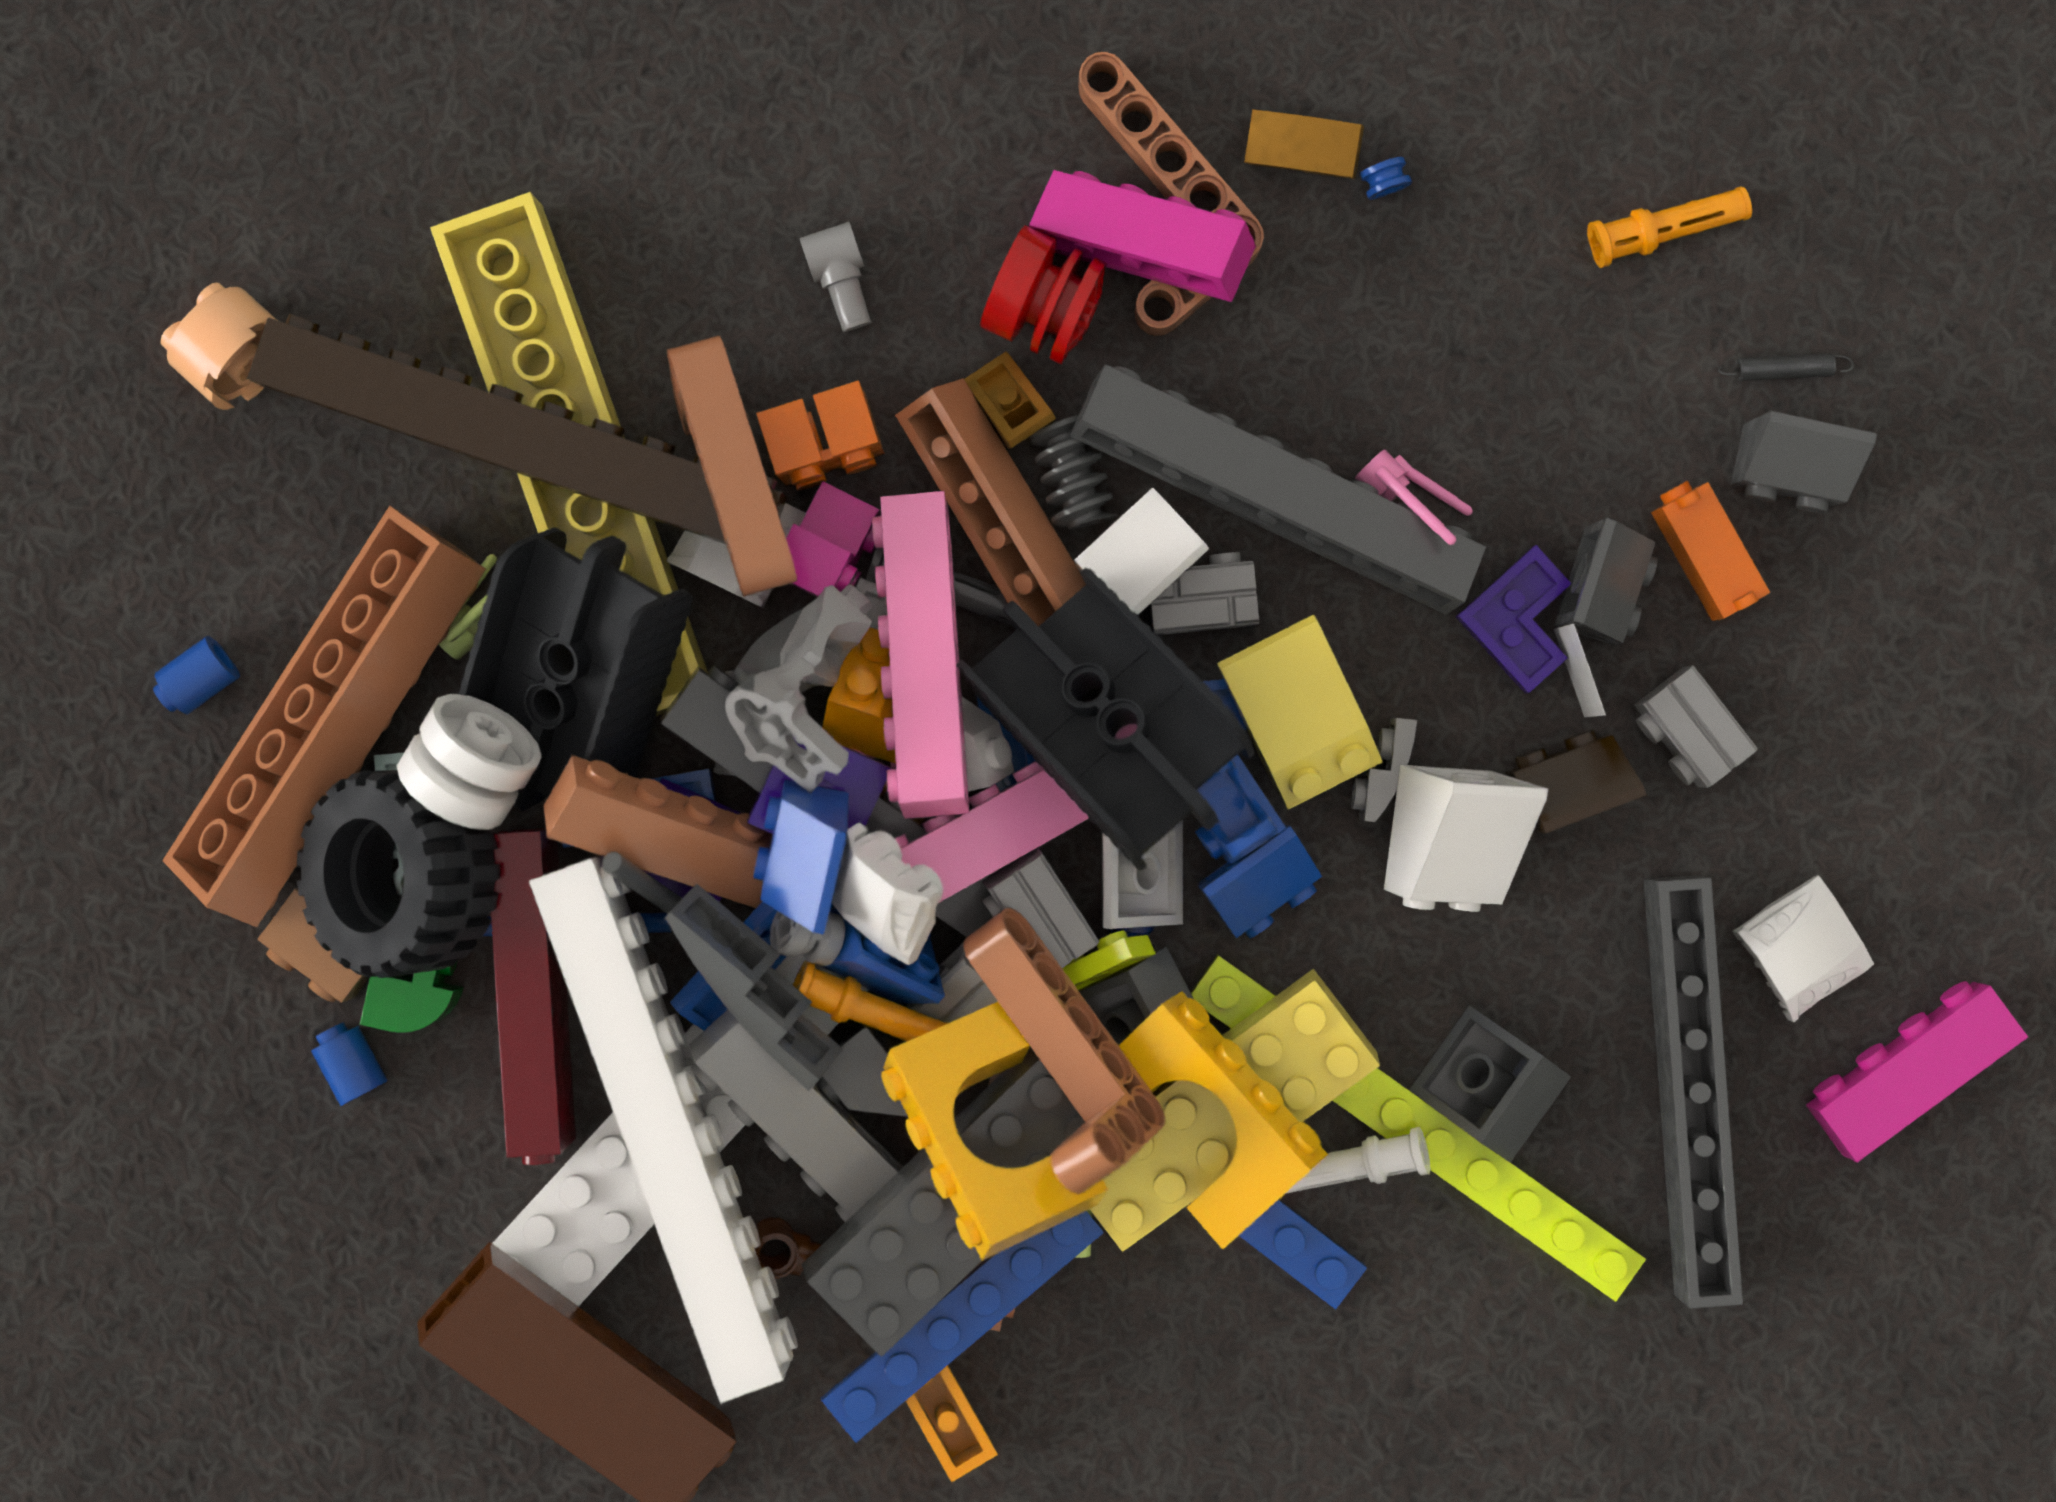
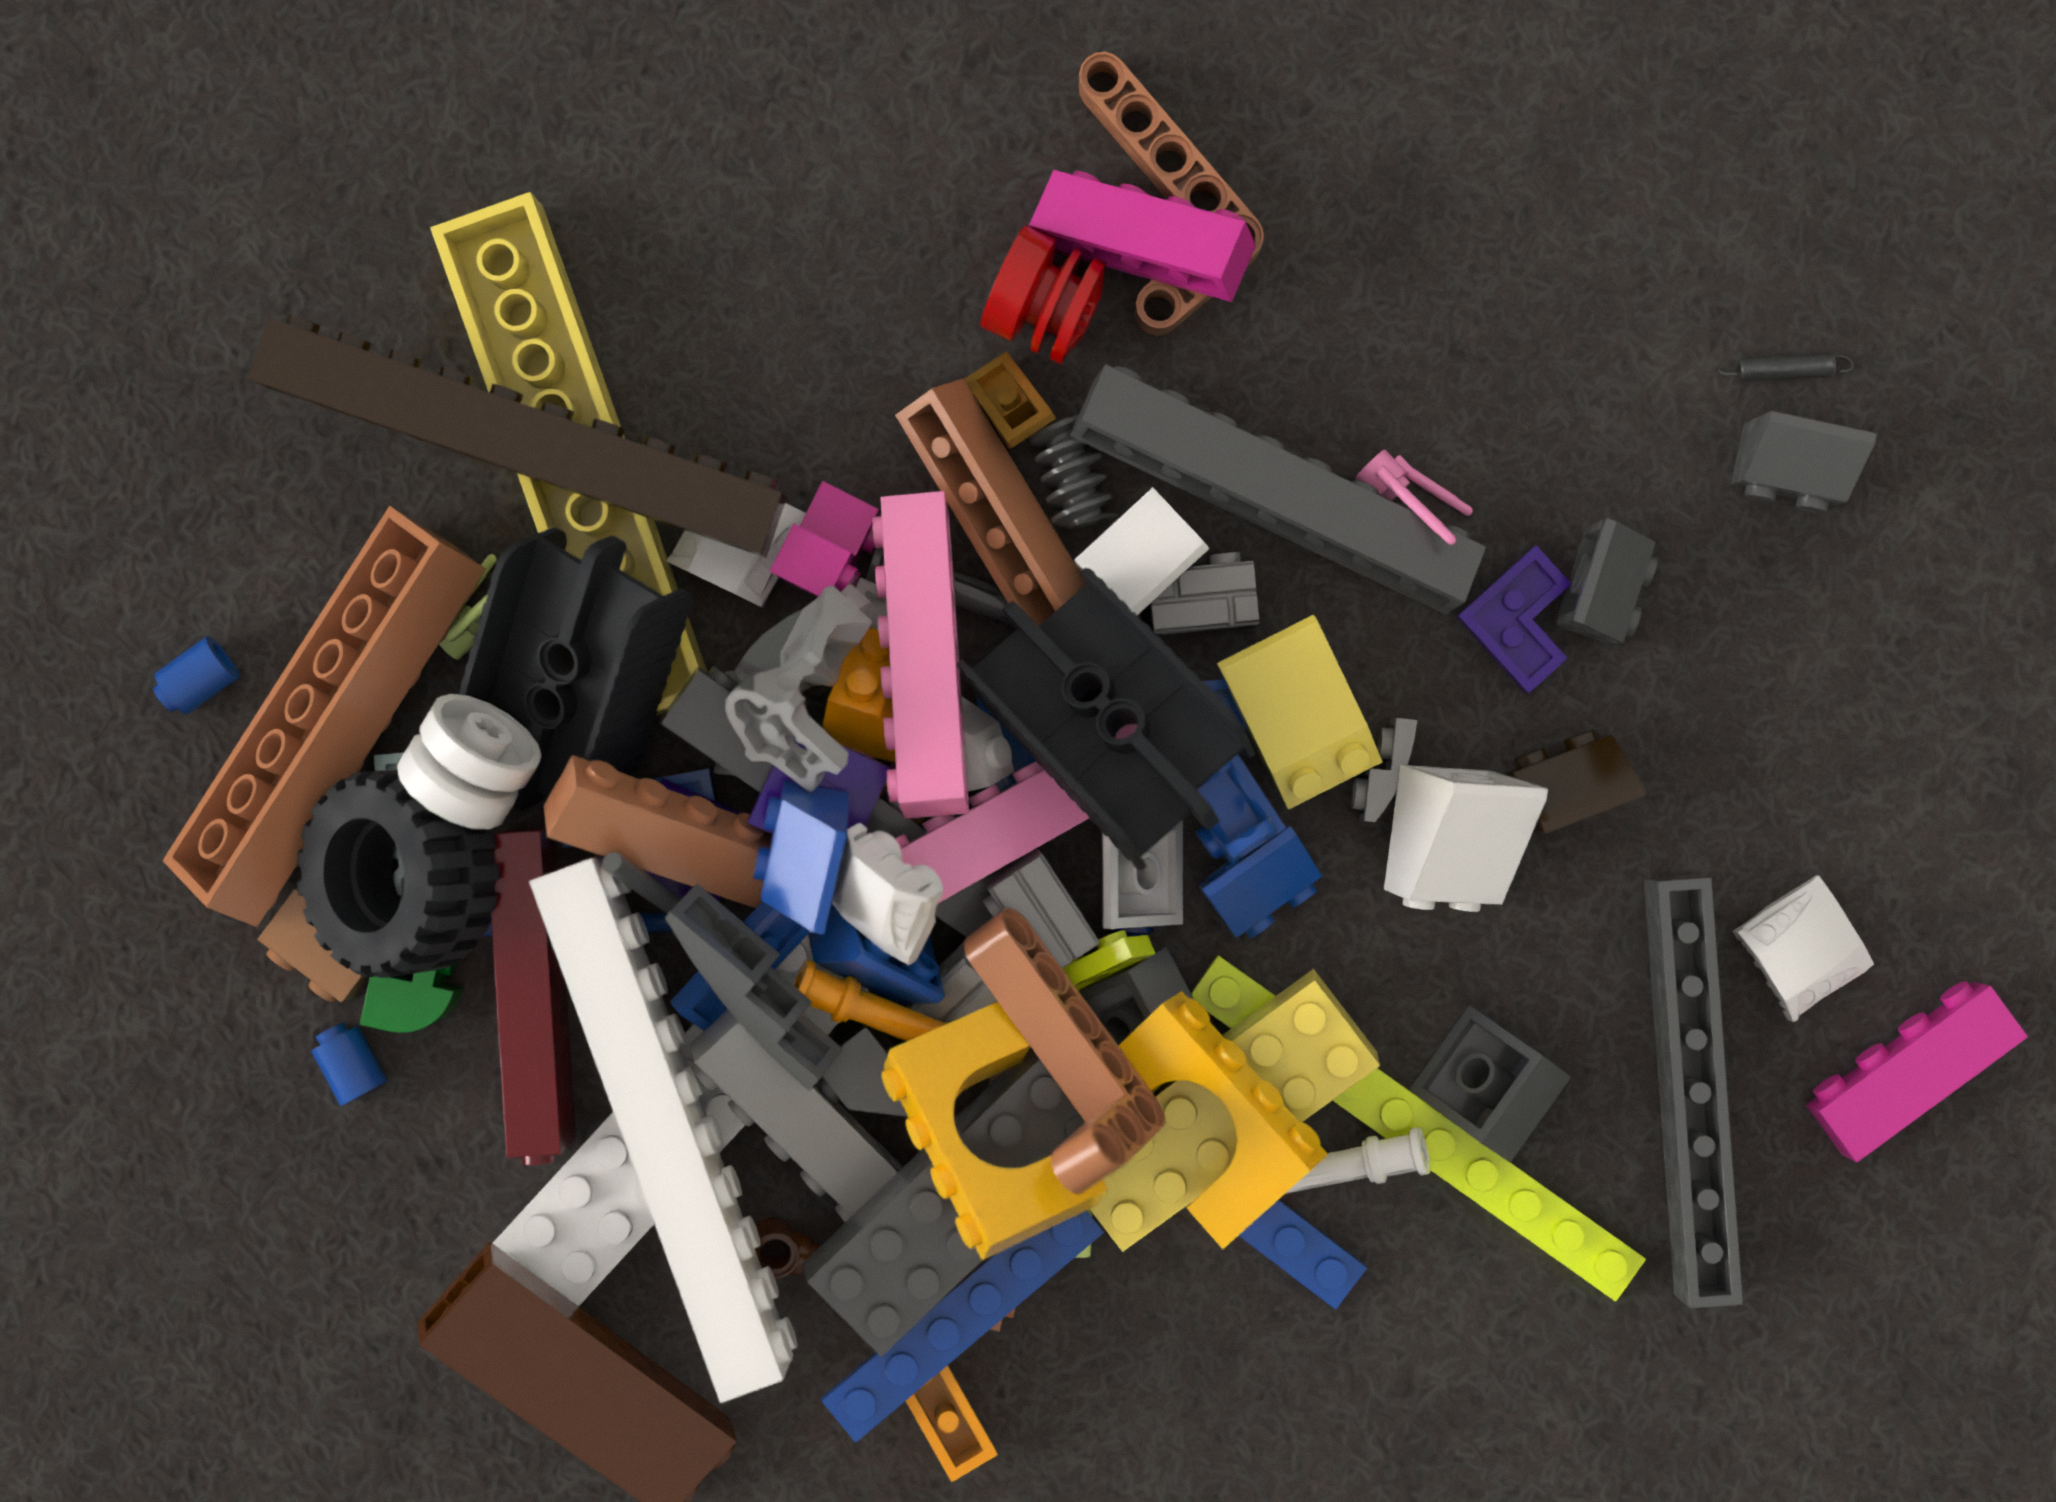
light nougat brick [160,282,277,410] -> none
nougat beam [667,335,797,597] -> none
orange piece [756,380,885,490] -> none
light grey wheel [770,911,845,966] -> none
light grey pin [800,222,872,332] -> none
pearl gold slope [1244,109,1364,179] -> none
blue bush [1359,157,1413,200] -> none
white sticker [1554,624,1606,718] -> none
light orange pin [1587,186,1752,268] -> none
light grey brick [1634,665,1758,788] -> none
orange brick [1651,480,1770,621] -> none

